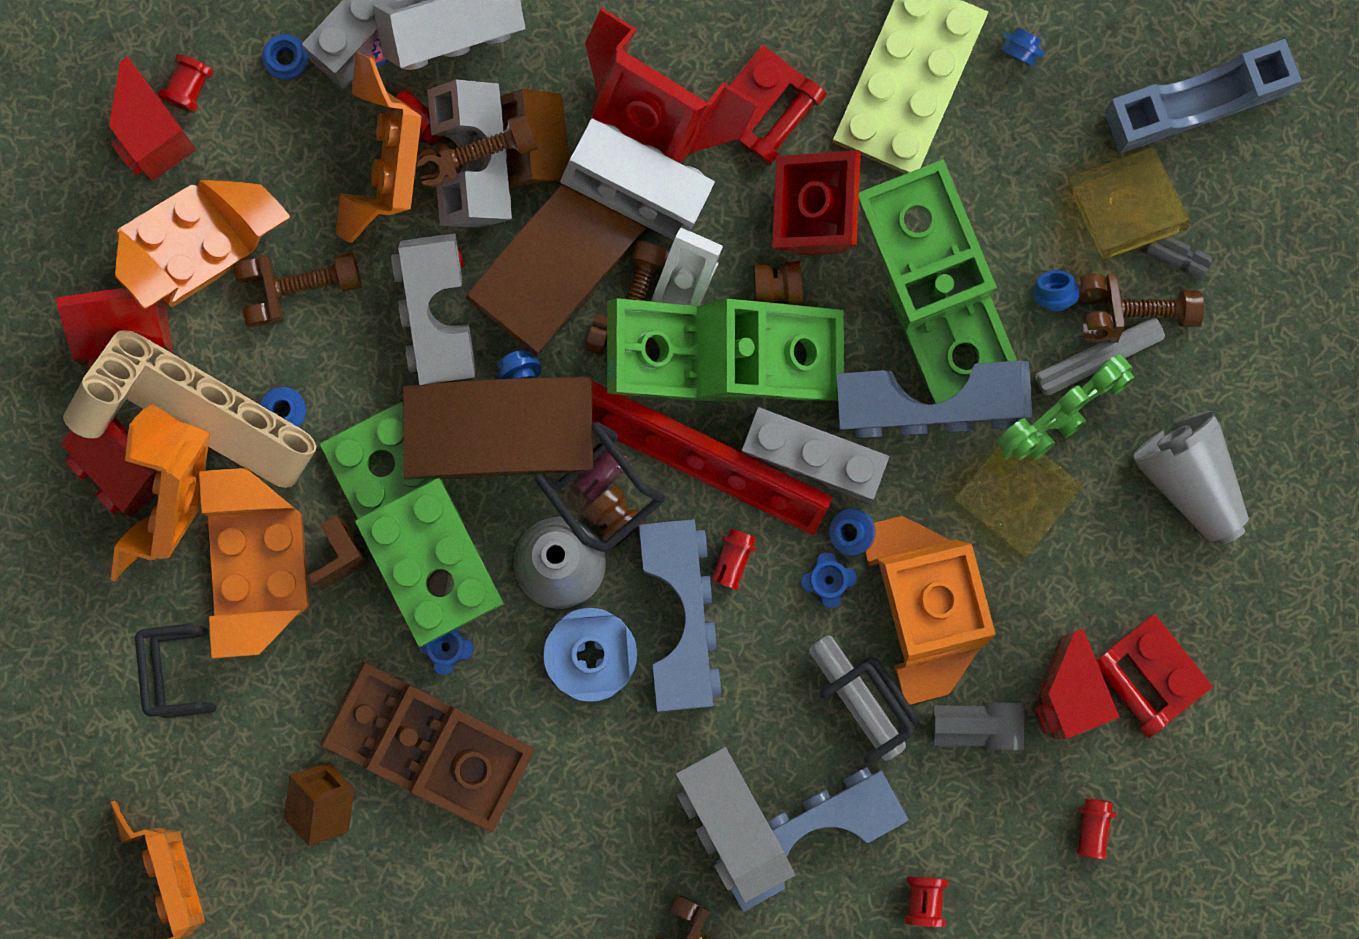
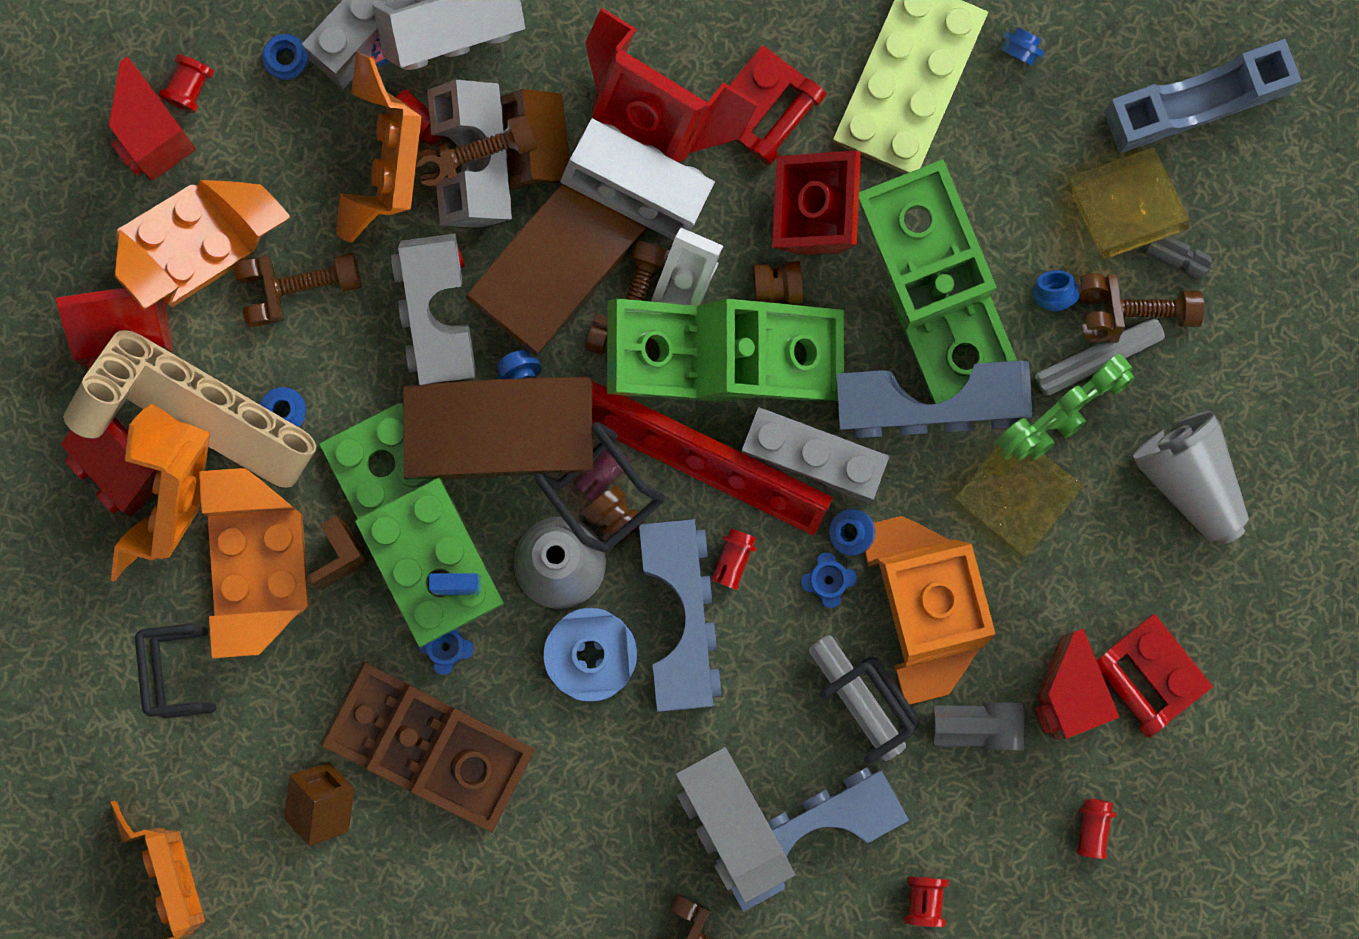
none -> blue tile [429,573,481,595]

